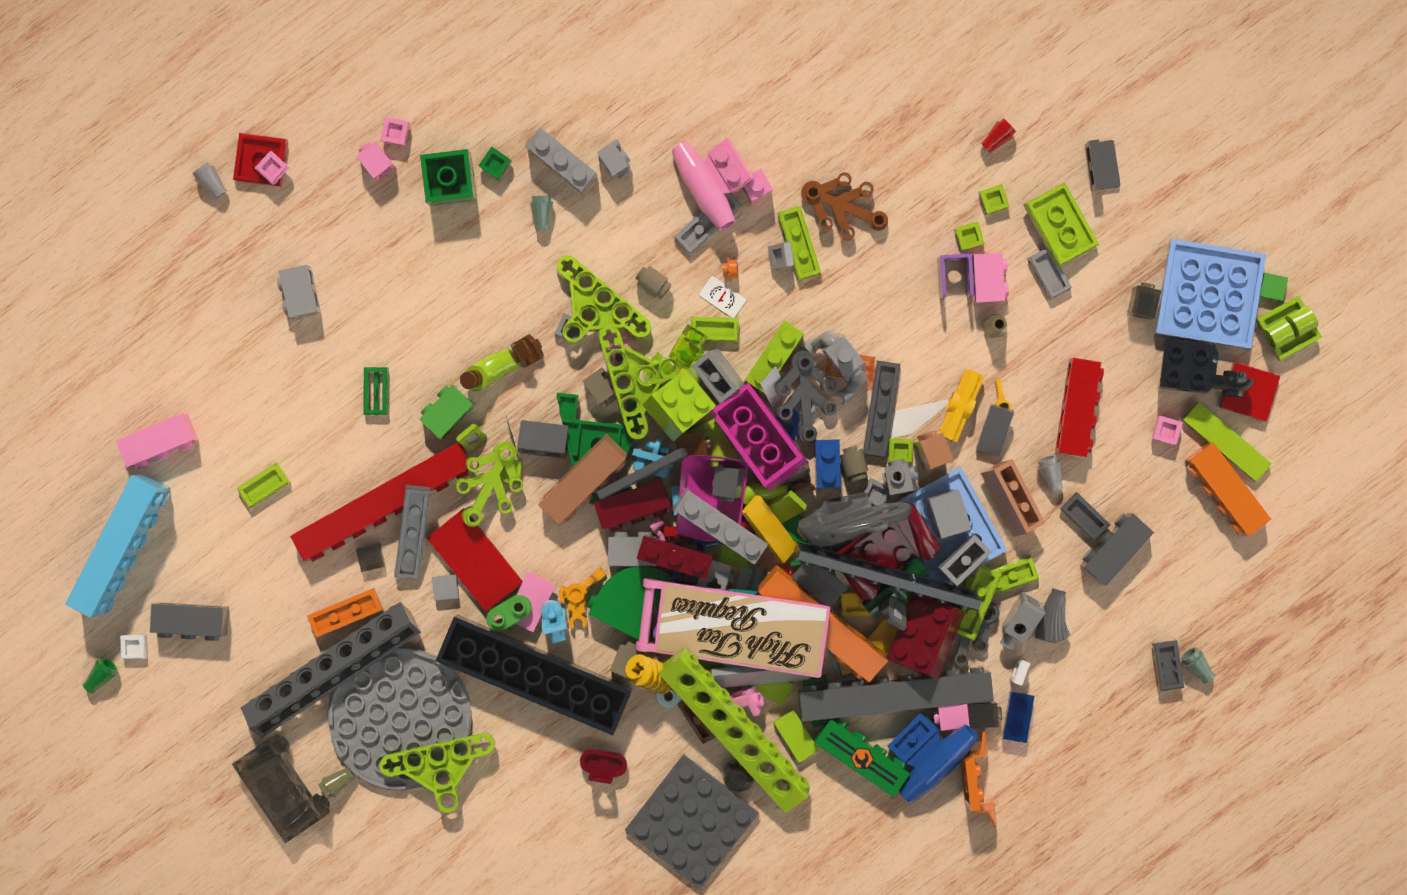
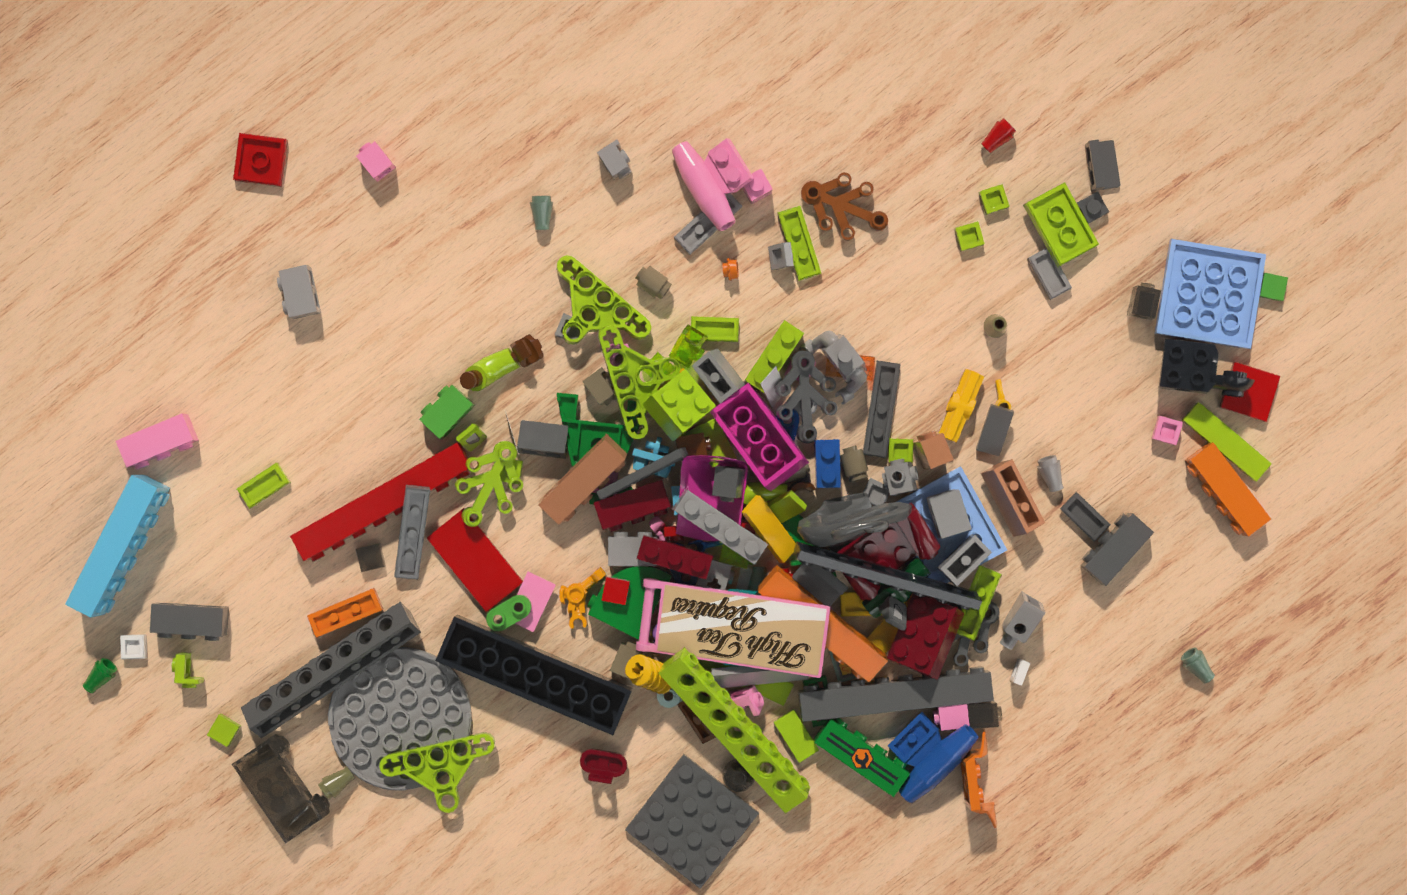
light grey cone [193,162,227,199] -> none
bright pink tile [255,151,290,185] -> none
green tile [363,367,389,415] -> none
bright pink plate [381,117,410,146] -> none
green brick [420,149,477,206] -> none
light grey tile [432,574,459,601] -> none
green plate [478,146,512,181] -> none
light grey brick [525,127,598,195] -> none
medium azure hips [541,600,567,643] -> none
white sticker [699,276,746,318] -> none
white sticker [889,399,948,439] -> none
medium lavender piece [937,253,974,300] -> none
lime tile [963,556,1039,595] -> none
bright pink brick [972,253,1009,304] -> none
clear blue plate [1002,691,1035,743] -> none
dark grey piece [1035,588,1071,644] -> none
red brick [1055,358,1104,457] -> none
dark grey plate [1152,640,1184,691] -> none
lime plate [1256,296,1322,361] -> none
none -> lime bracket [172,652,204,688]
none -> lime tile [207,714,241,747]
none -> red tile [602,576,630,605]
none -> dark grey plate [1077,191,1109,224]

